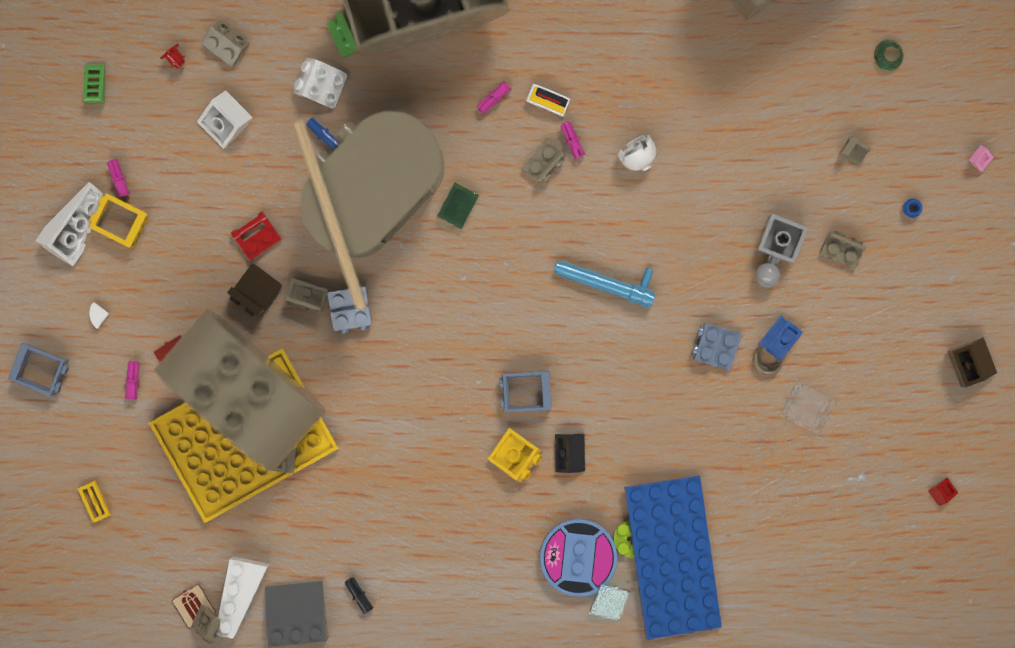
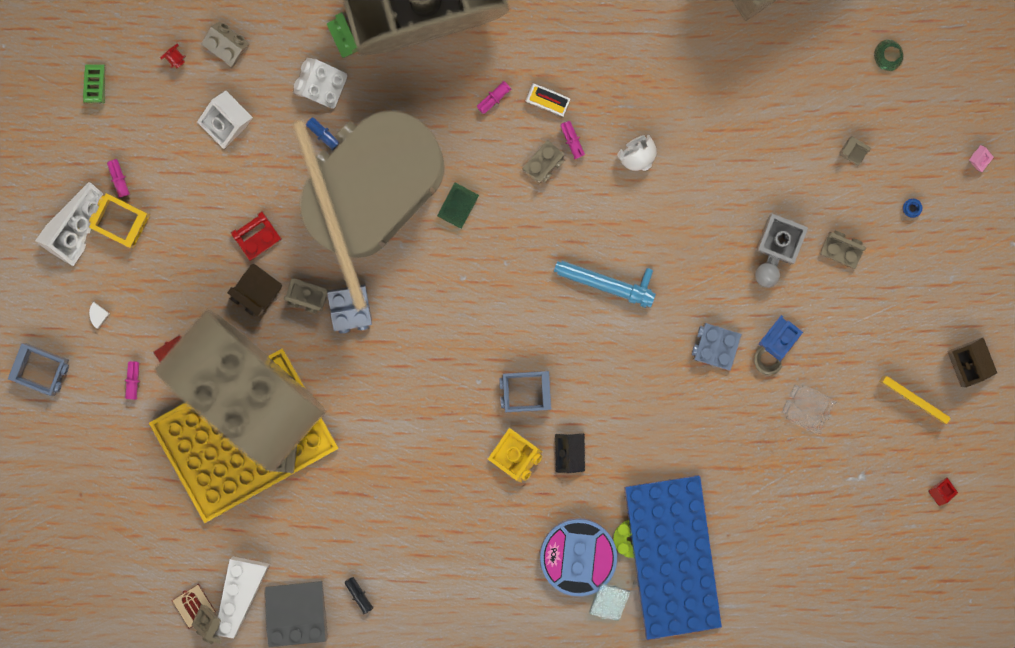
yellow tile [77,480,112,523] -> none
none -> yellow tile [879,376,951,424]

